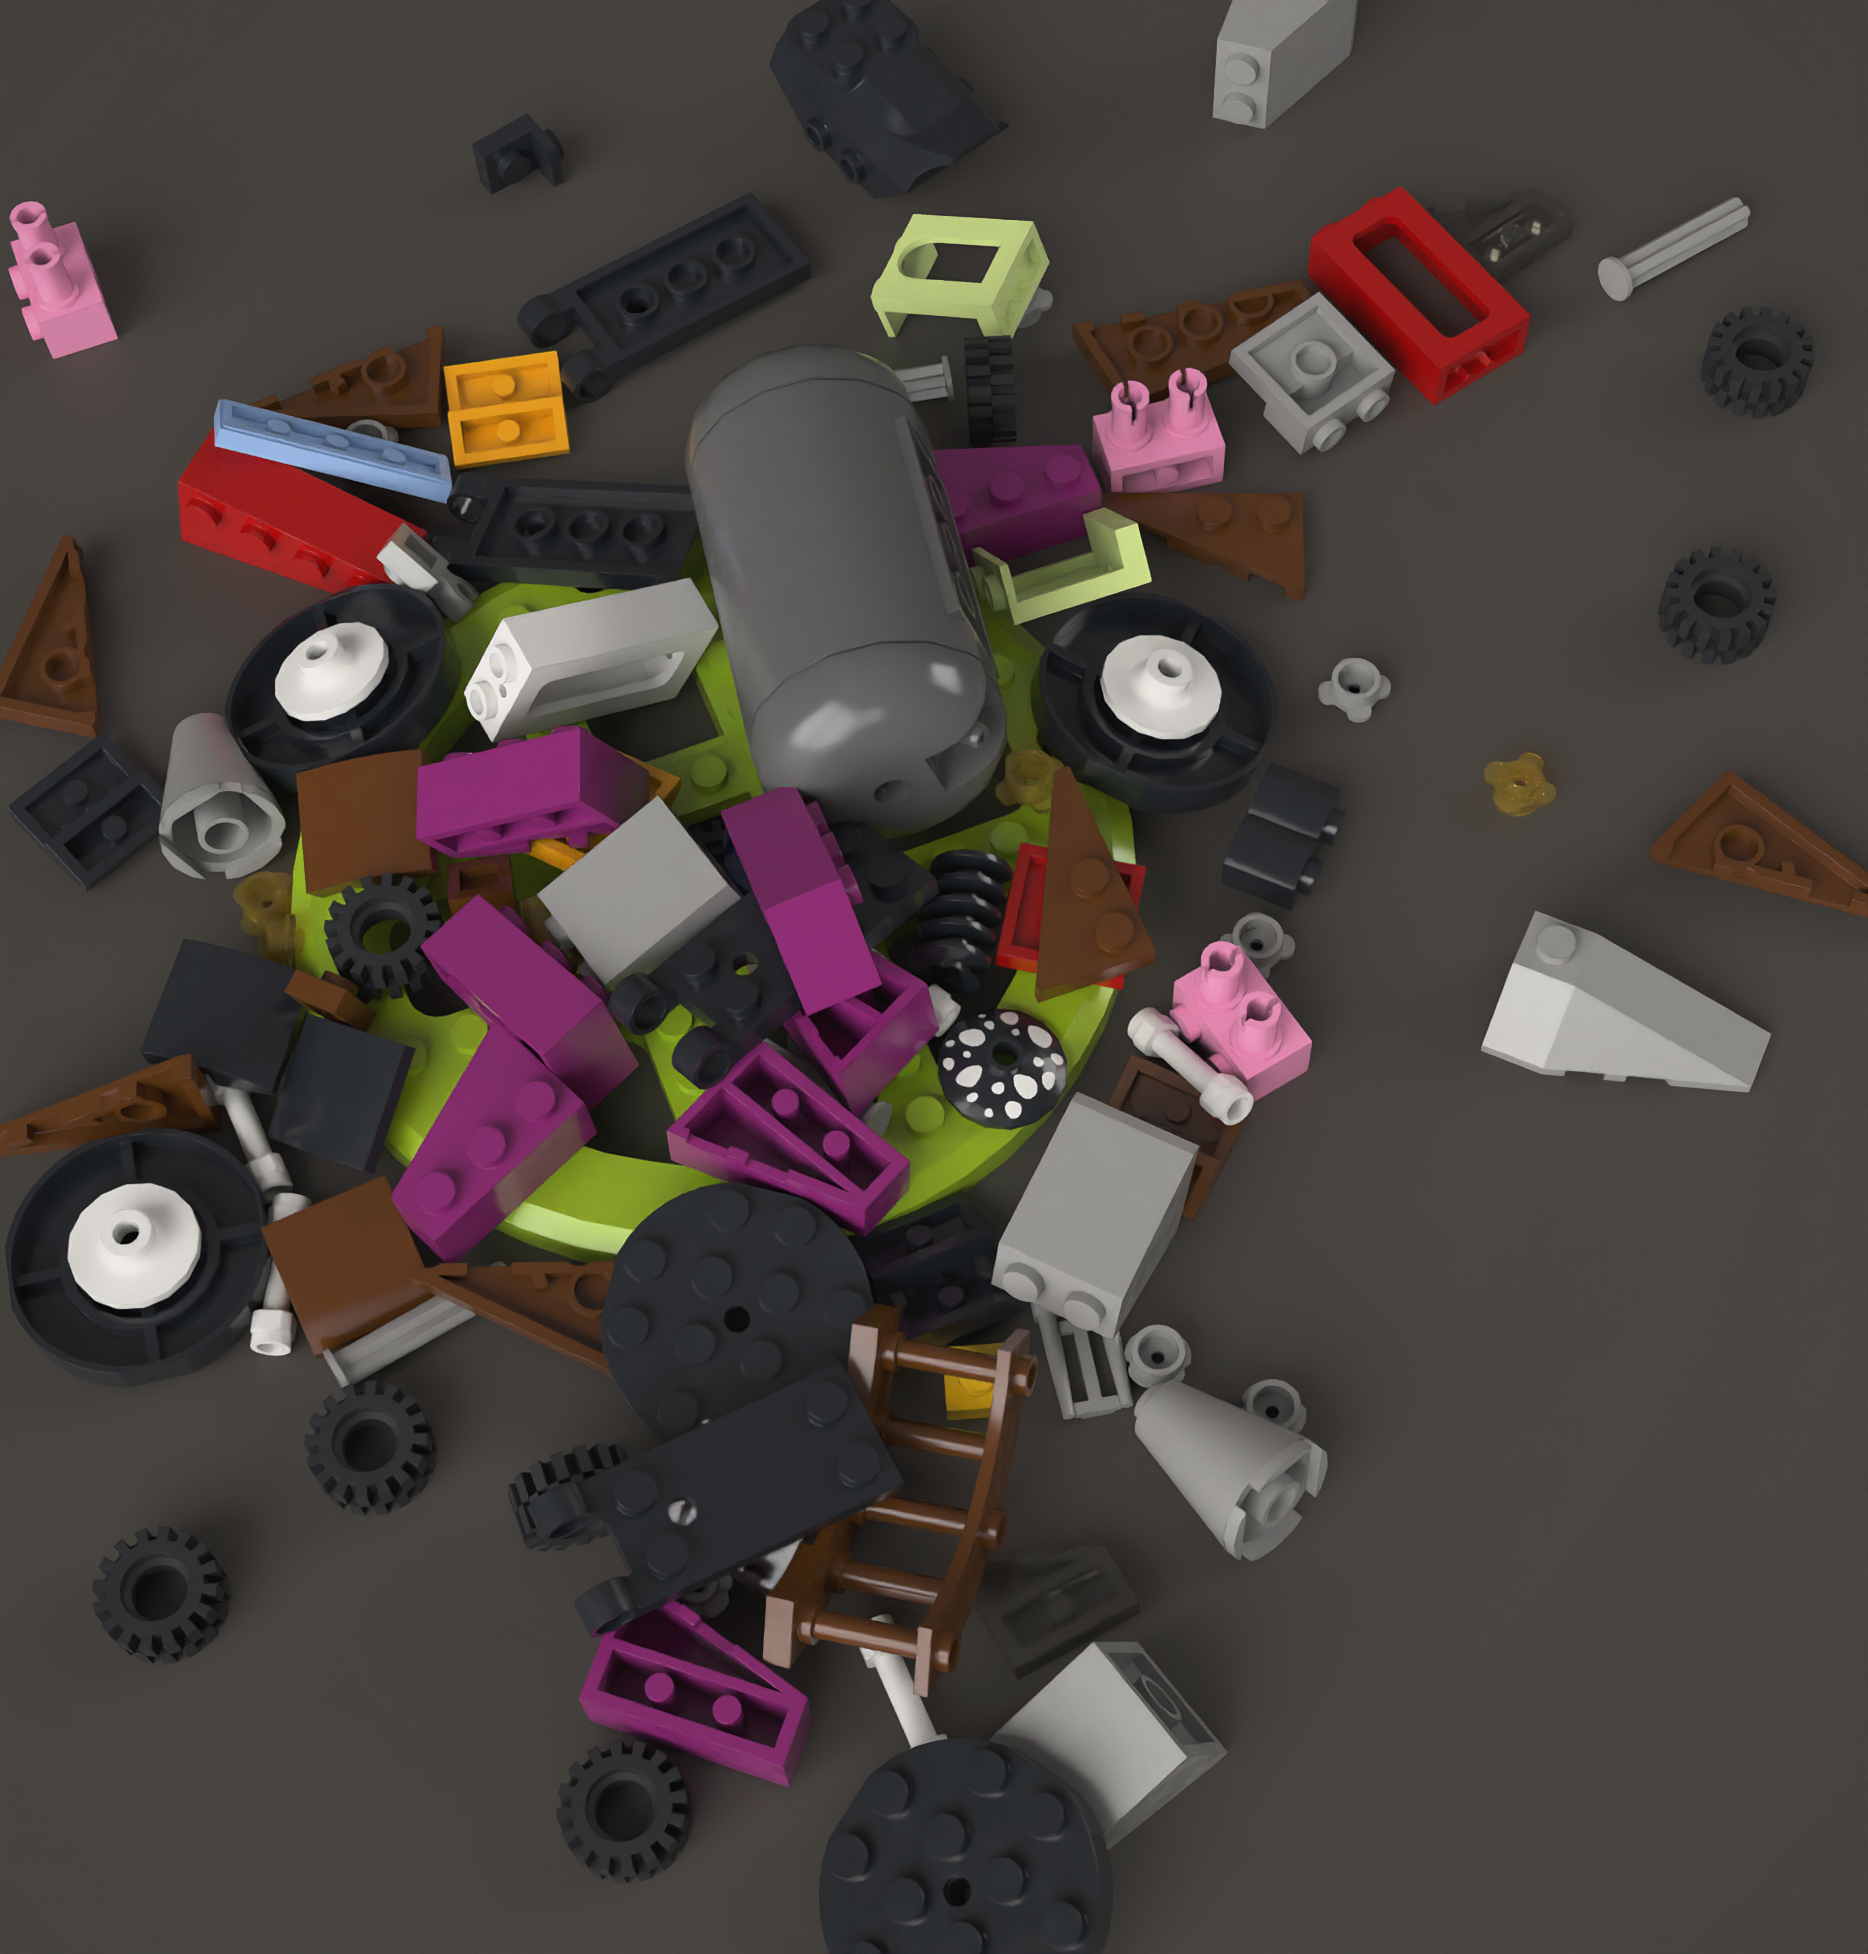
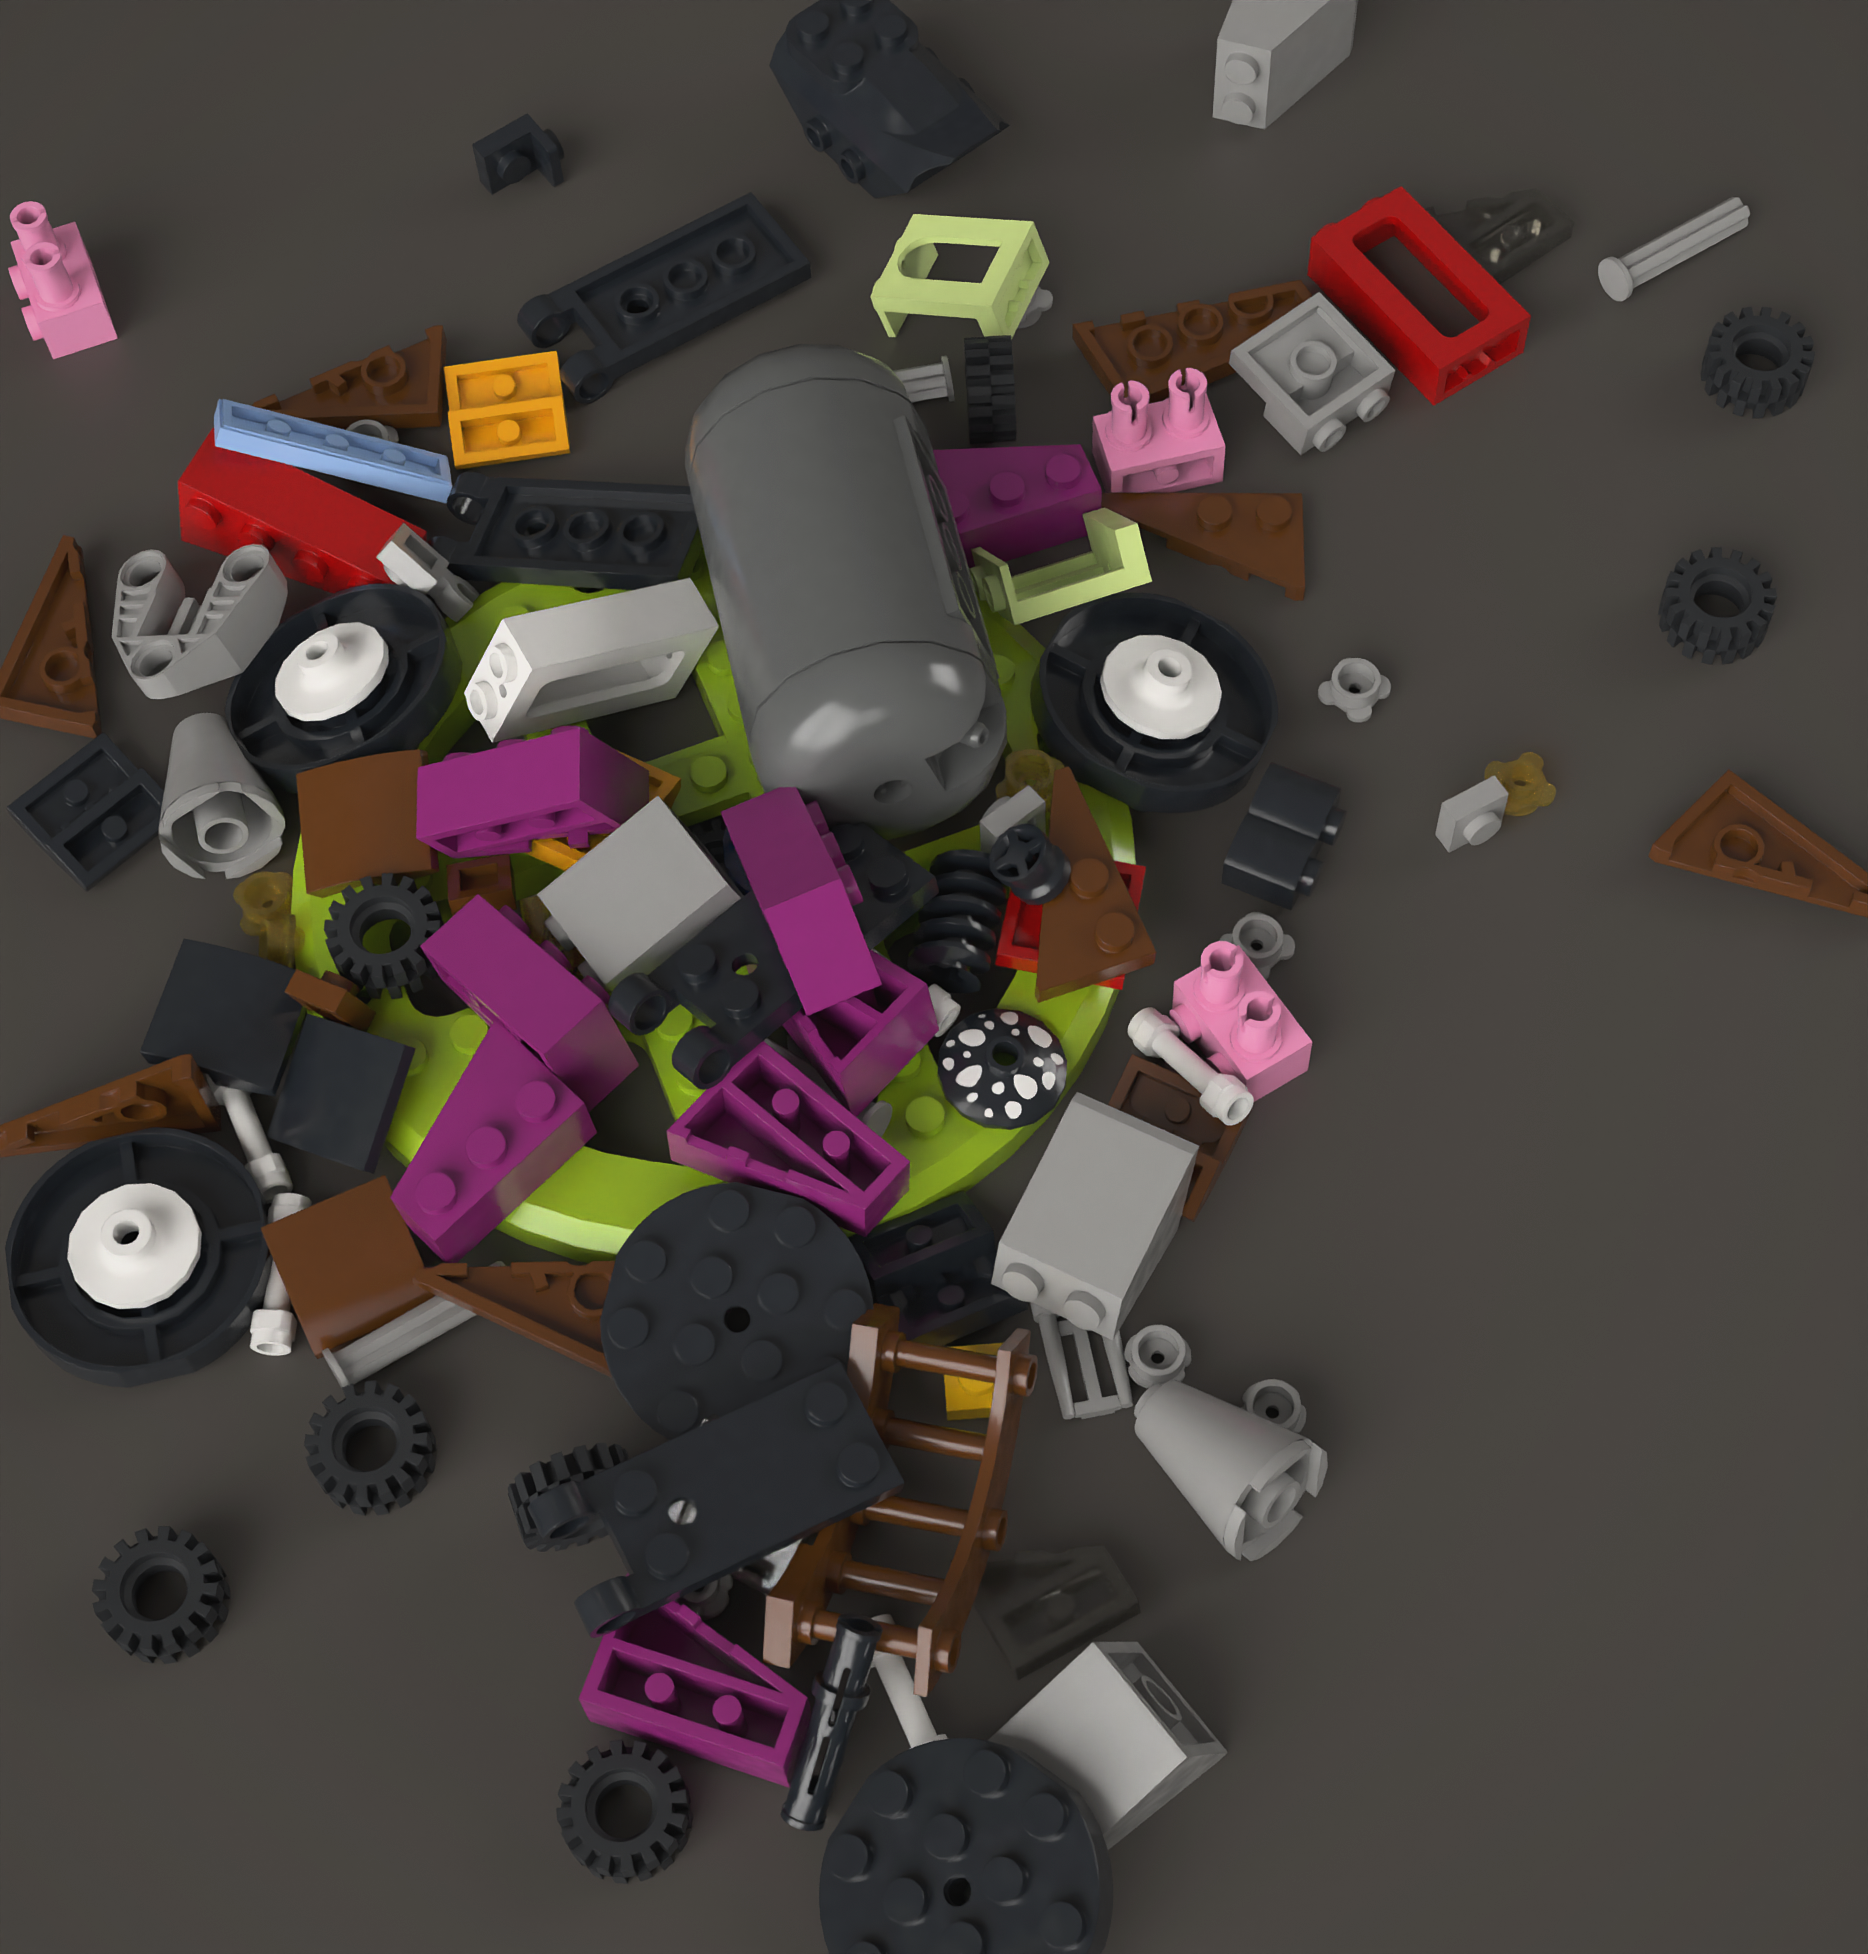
light grey wedge [1481,911,1772,1093] -> none
none -> light grey connector [112,544,288,699]
none -> black pin [780,1613,883,1831]
none -> light grey plate [980,785,1046,854]
none -> black wheel [989,824,1071,905]
none -> light grey plate [1435,775,1509,853]

